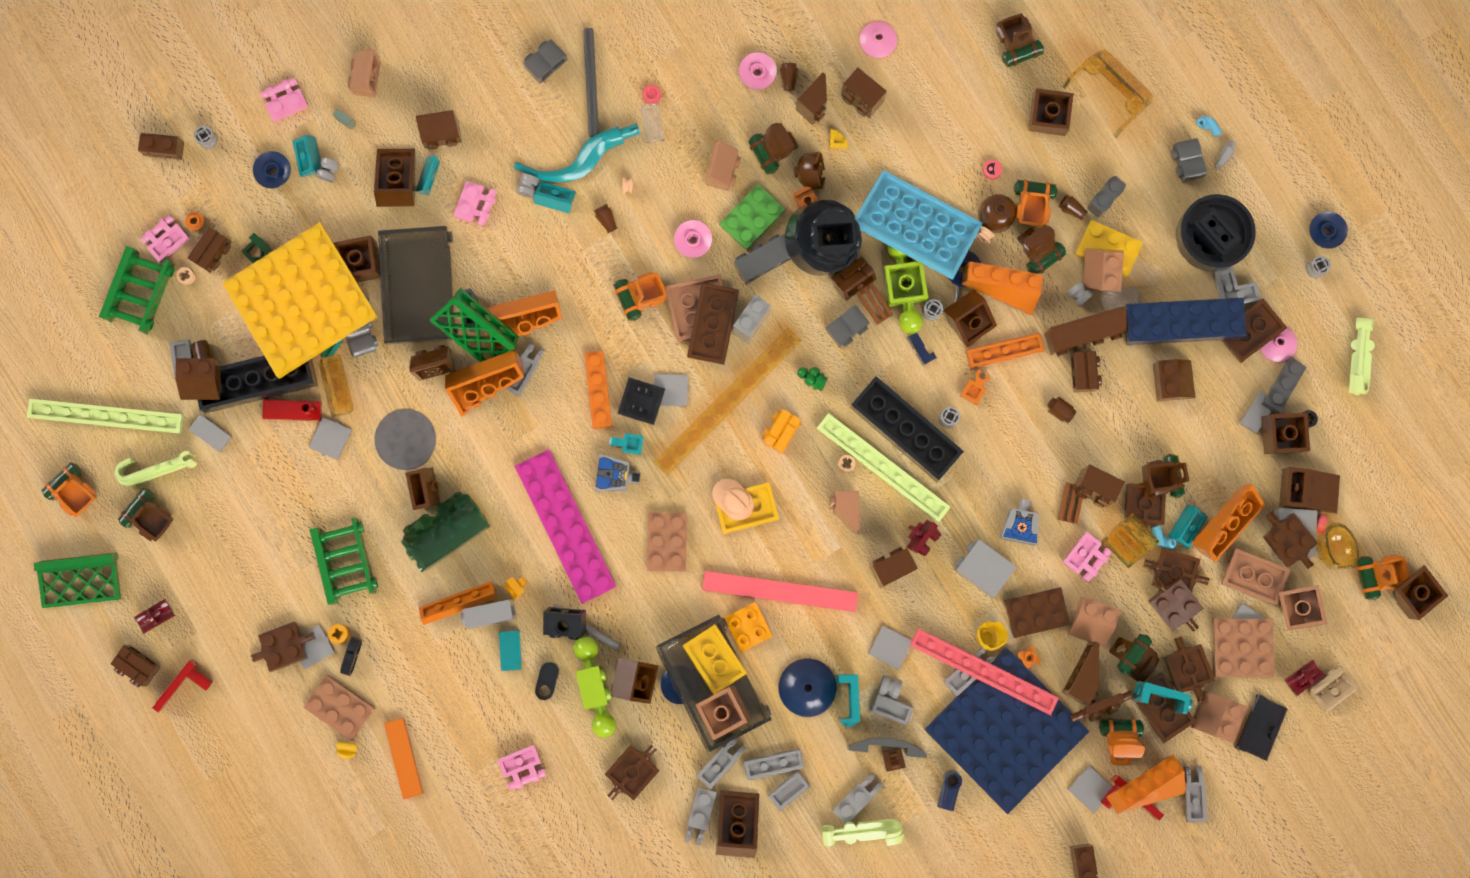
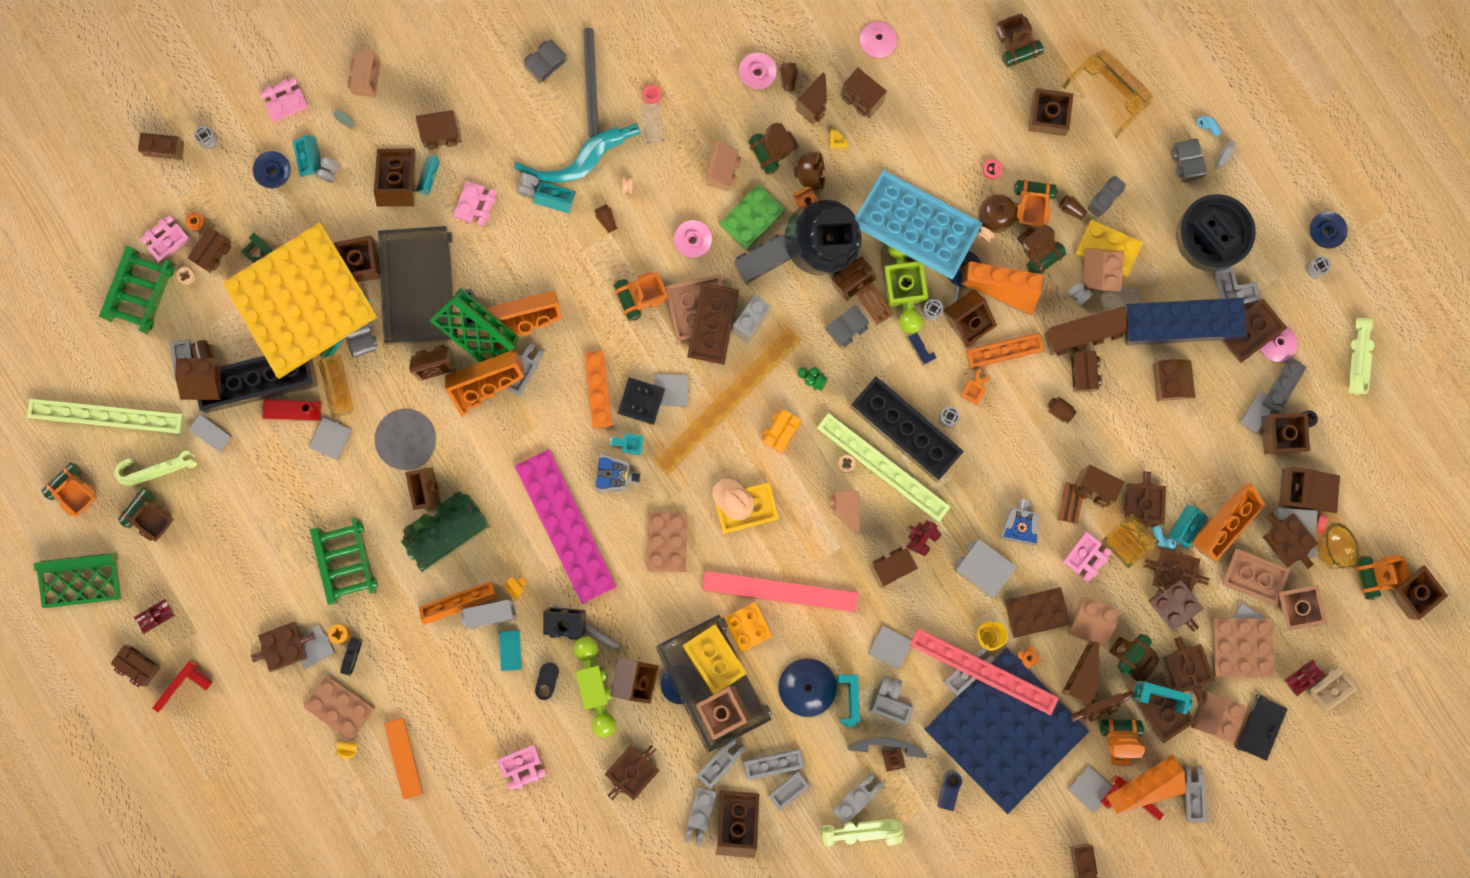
reddish brown piece [1142,454,1189,498] -> none

